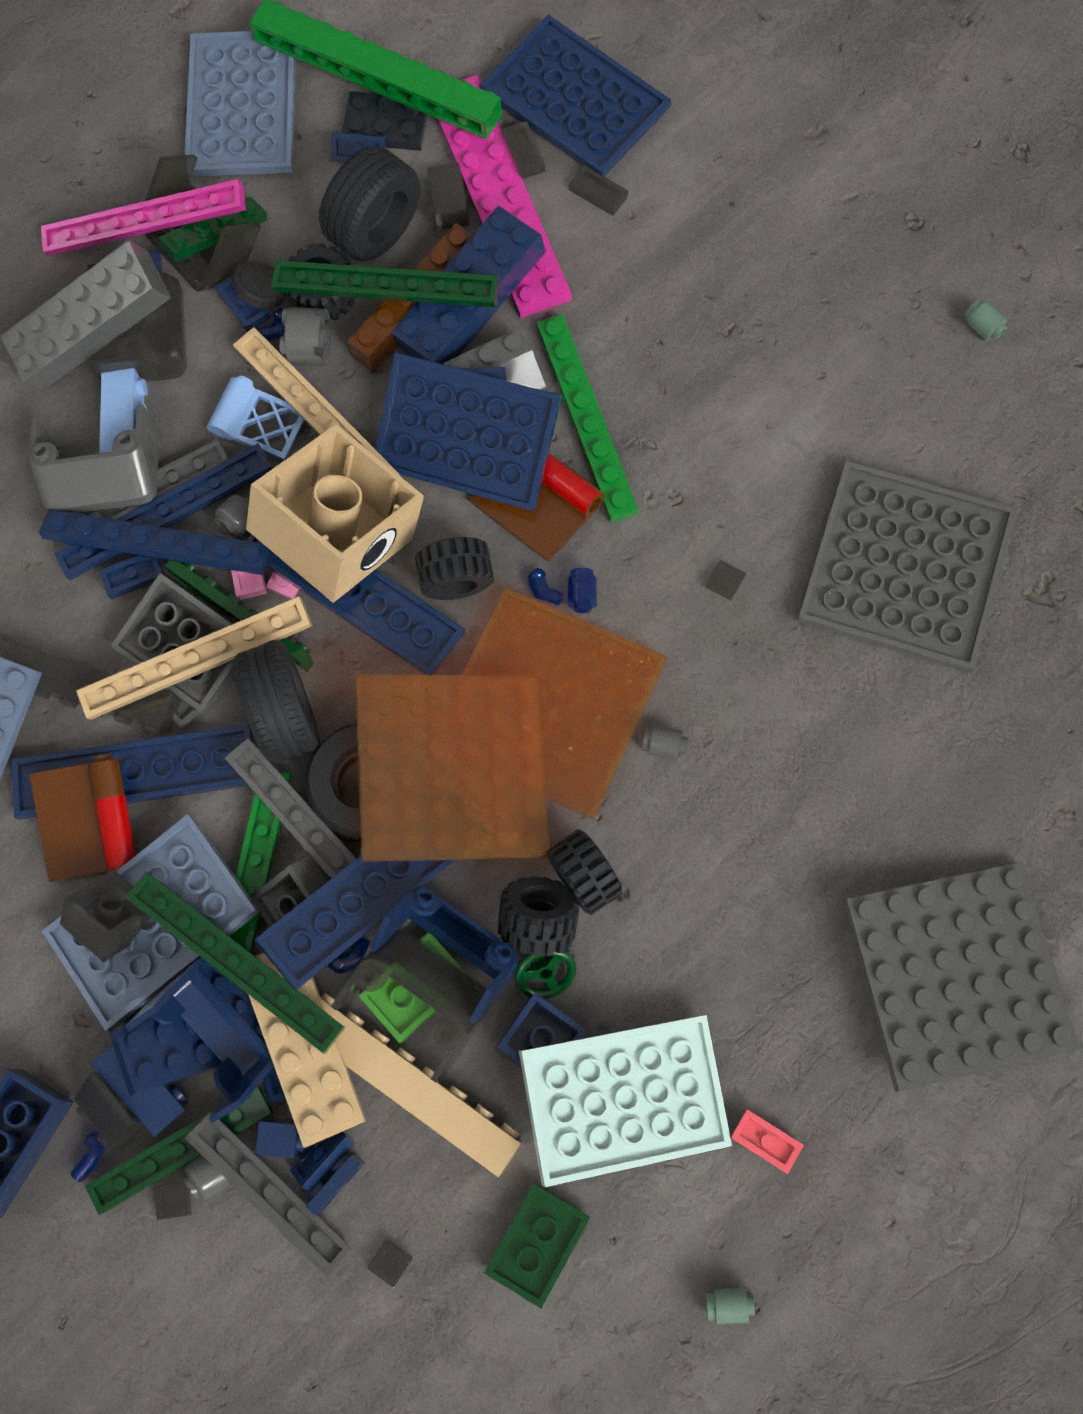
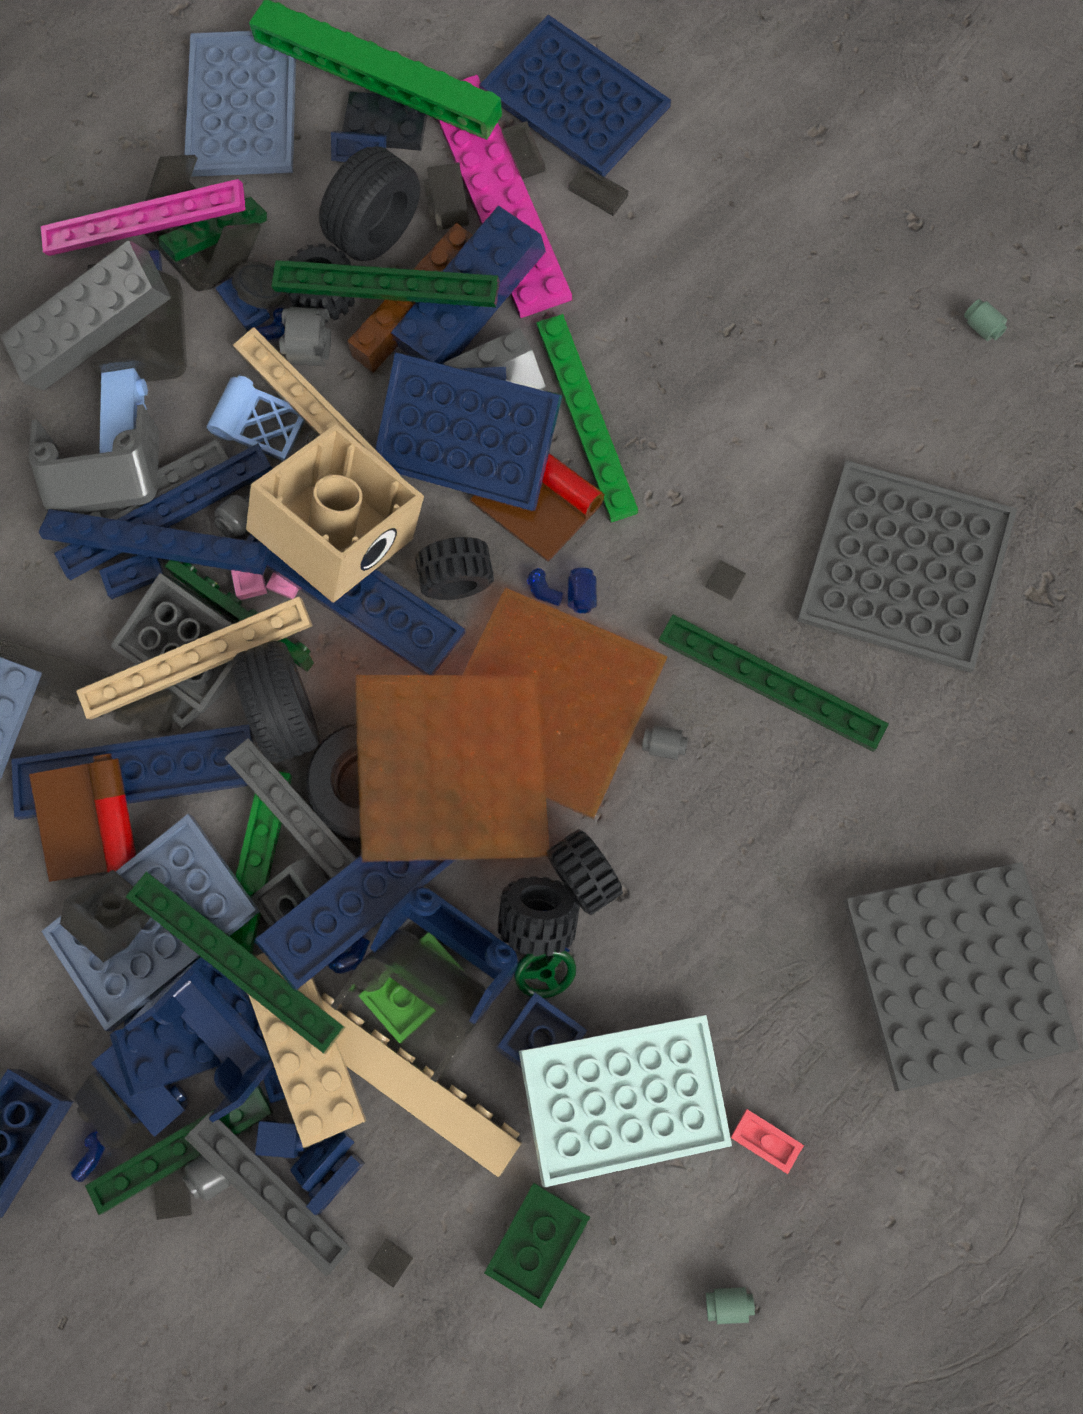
none -> dark green plate [658,614,889,752]

